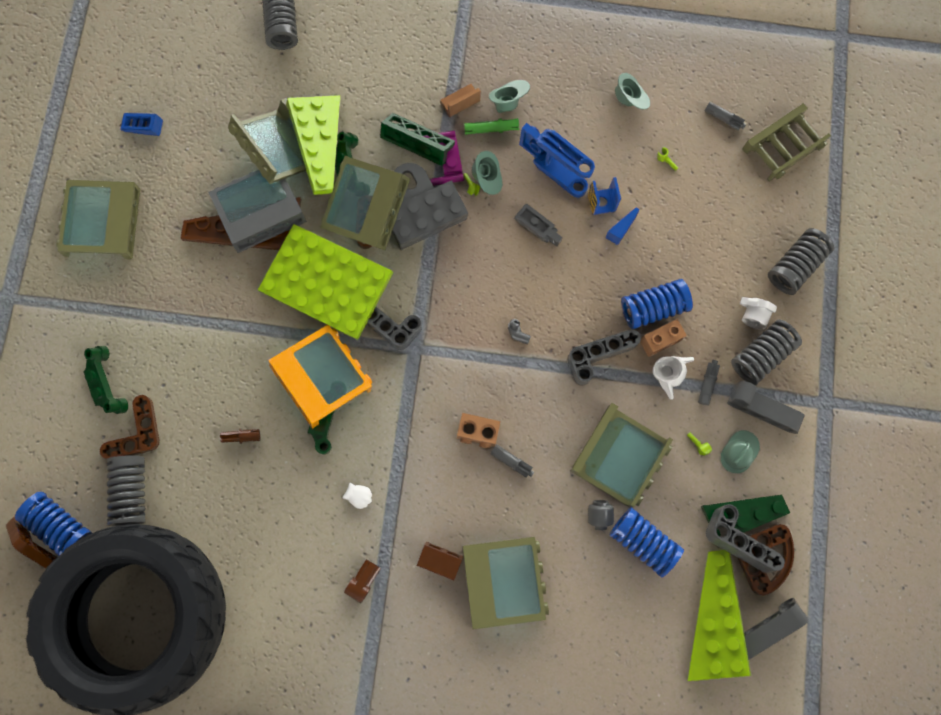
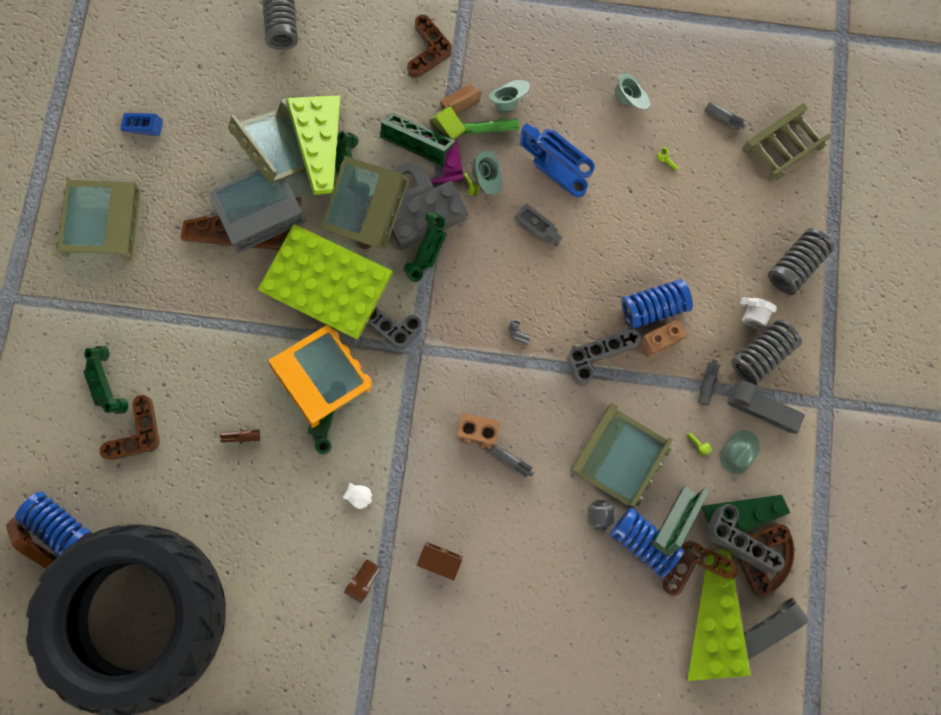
dark grey piece [107,456,146,526] -> none
panel [463,537,549,629] -> none
blue piece [588,177,621,215] -> none
blue slope [606,207,639,245] -> none
white piece [652,356,694,399] -> none
none -> dark green plate [403,211,447,282]
none -> reddish brown beam [407,14,452,78]
none -> lime slope [429,106,466,140]
none -> fence [652,486,710,557]
none -> reddish brown beam [662,541,738,596]

